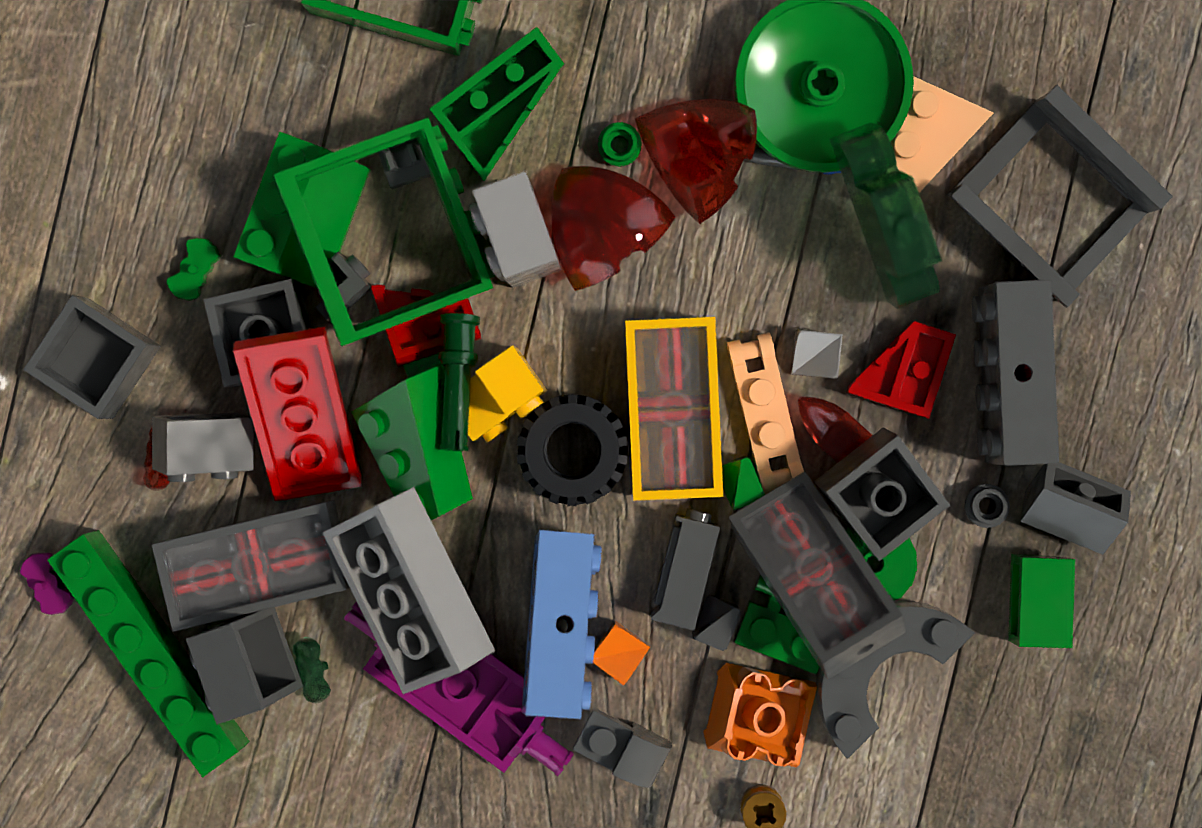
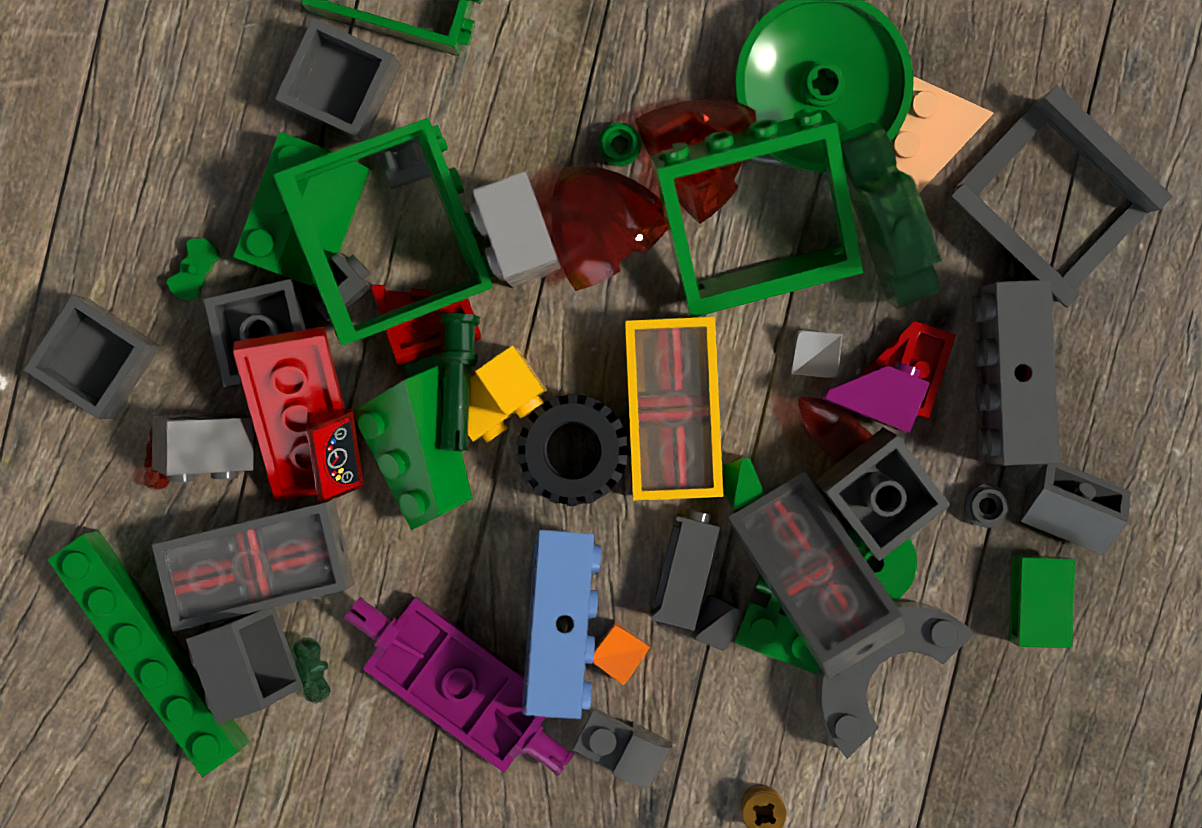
magenta piece [20,552,74,615] -> none
light grey brick [323,487,495,694] -> none
green wedge [429,27,564,181] -> none
orange slope [703,663,817,767] -> none
light nougat plate [727,332,804,495] -> none
none -> dark grey piece [275,17,401,143]
none -> slope [306,408,364,503]
none -> green window [651,109,863,318]
none -> magenta slope [820,361,930,433]

